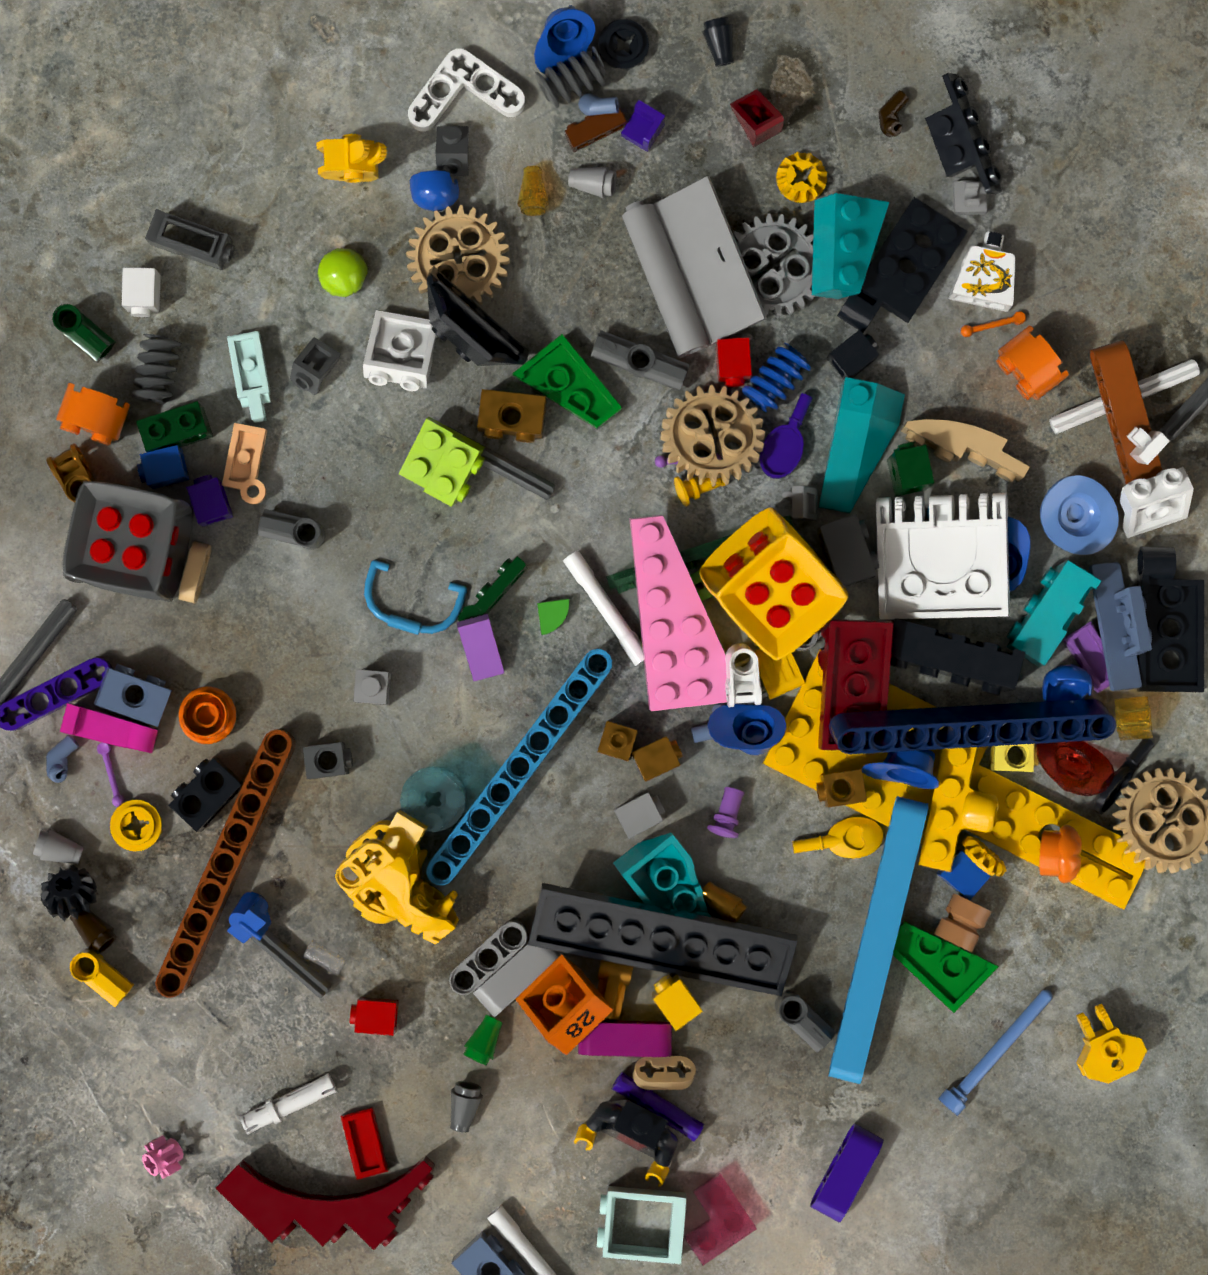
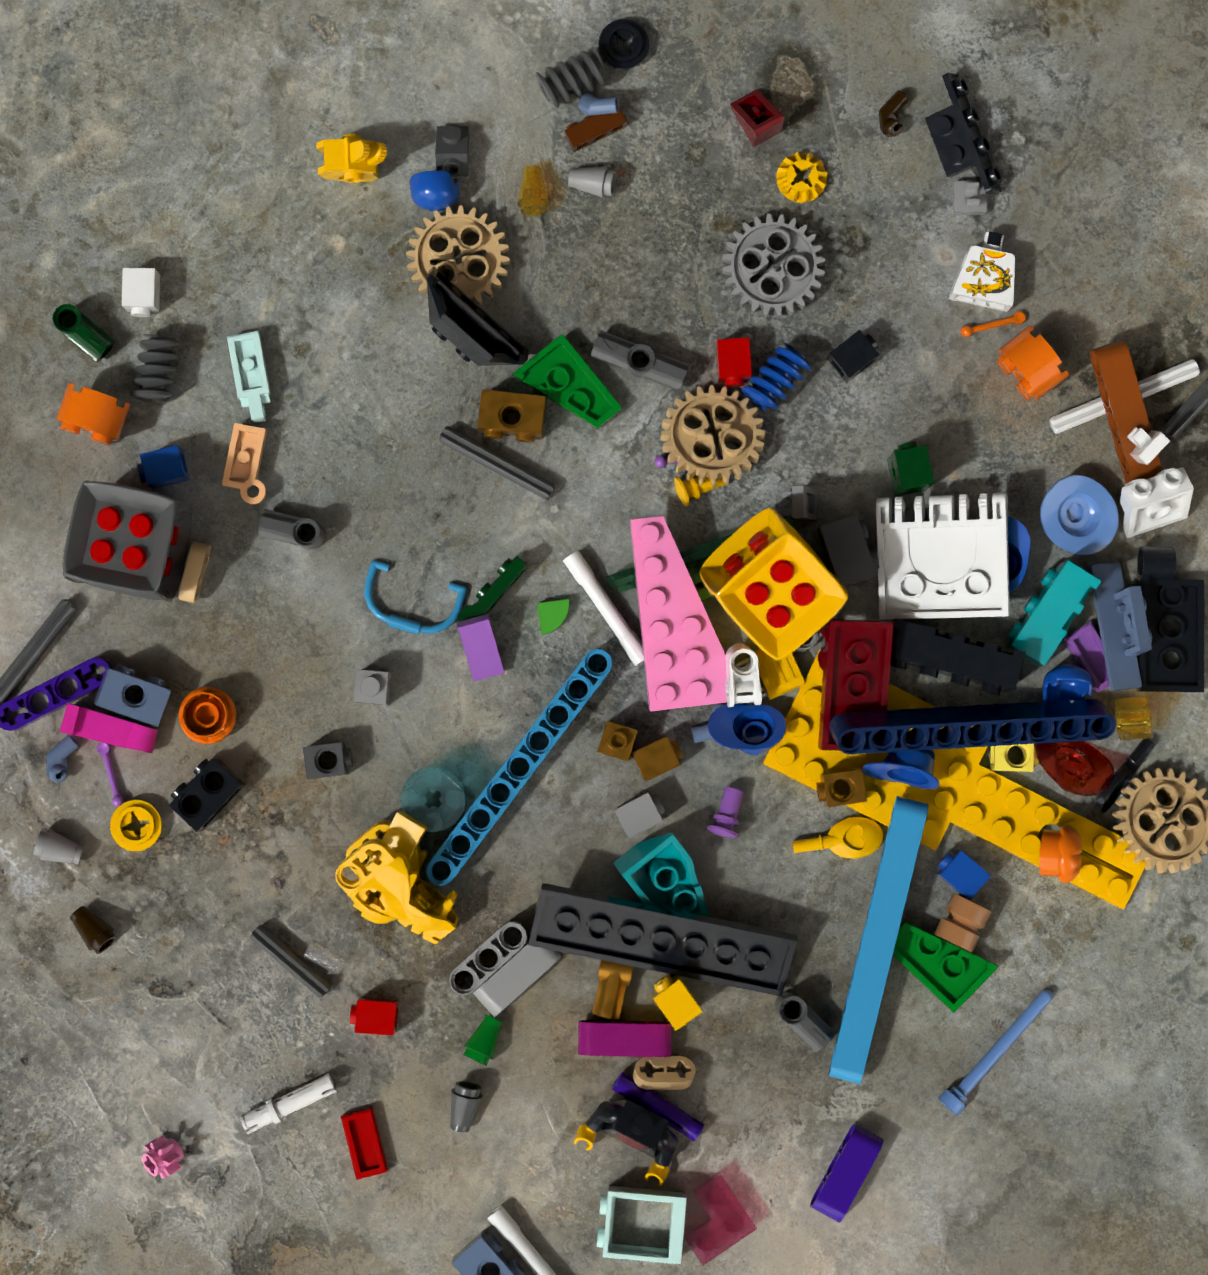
black gear [40,864,97,922] -> none
pearl gold piece [46,443,95,503] -> none
yellow piece [70,949,134,1007] -> none
dark green brick [136,401,213,452] -> none
dark grey window [145,209,235,270] -> none
dark orange beam [155,729,296,998] -> none
dark purple brick [186,475,233,527] -> none
dark red arch [215,1156,435,1250] -> none
blue piece [227,892,271,944] -> none
dark grey bracket [290,337,341,395] -> none
lime hair [317,248,368,297] -> none
white plate [363,310,437,391] -> none
lime plate [399,417,485,507] -> none
white beam [408,49,525,131] -> none
orange brick [515,954,613,1055] -> none
blue piece [534,5,595,74] -> none
dark purple panel [621,100,665,152] -> none
light grey door [622,176,767,358] -> none
black cone [702,17,734,67] -> none
pearl gold cone [702,881,747,922] -> none
dark purple piece [760,393,813,479] -> none
teal wedge [812,193,889,299] -> none
teal wedge [818,377,905,513] -> none
black hinge [837,197,968,333] -> none
tan slope [901,419,1030,482] -> none
yellow plate [918,747,999,872] -> none
yellow gear [962,836,1007,877] -> none
yellow hinge [1076,1004,1147,1084] -> none

